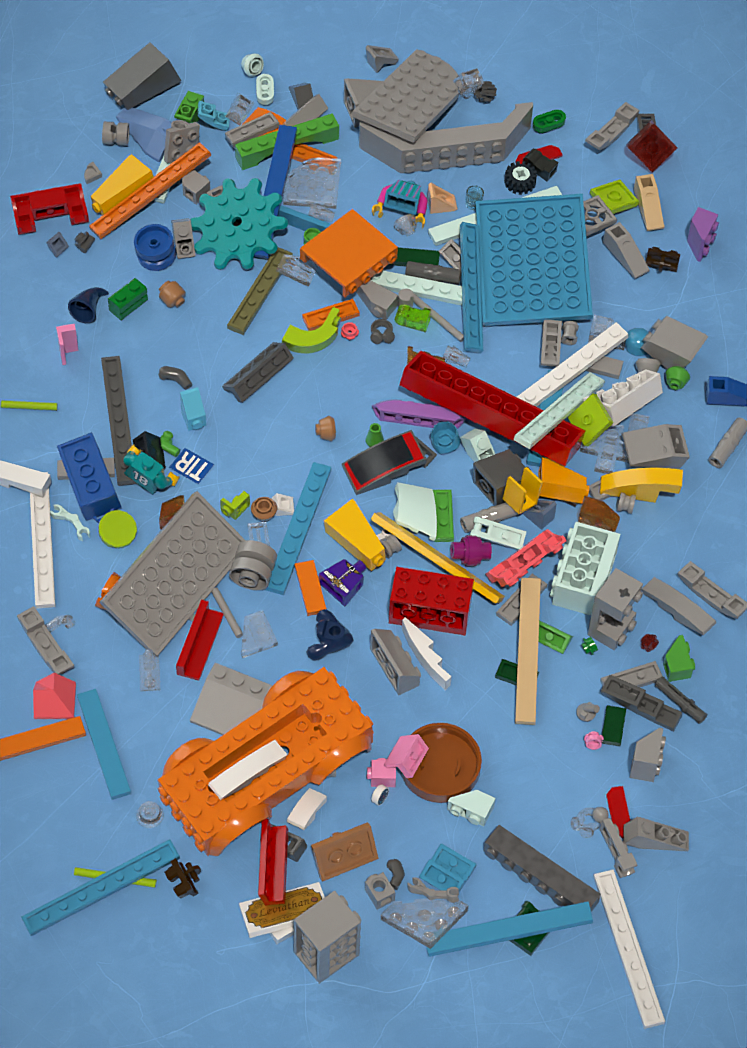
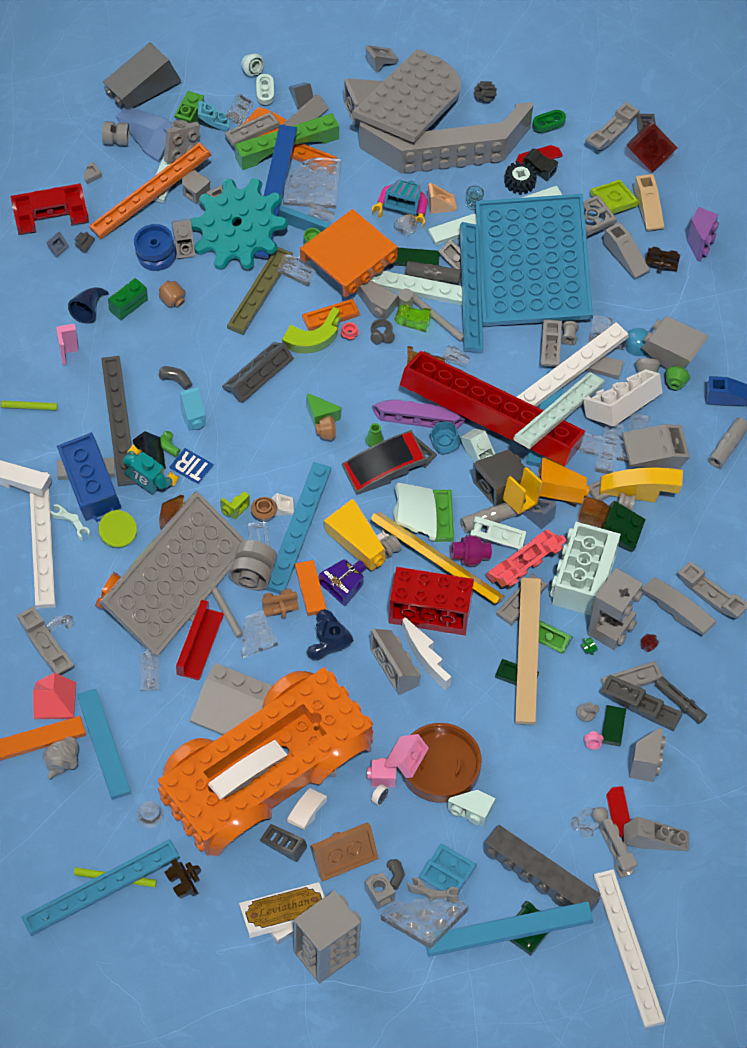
yellow slope [91,154,154,215] -> none
red fence [258,819,288,906] -> none
clear slope [453,68,485,99] -> none
lime plate [568,393,614,447] -> none
bright green slope [663,635,695,682] -> none
none -> light grey hair [42,736,78,779]
none -> medium nougat hips [262,588,299,618]
none -> bright green slope [306,393,342,427]
none -> dark green plate [602,500,646,552]

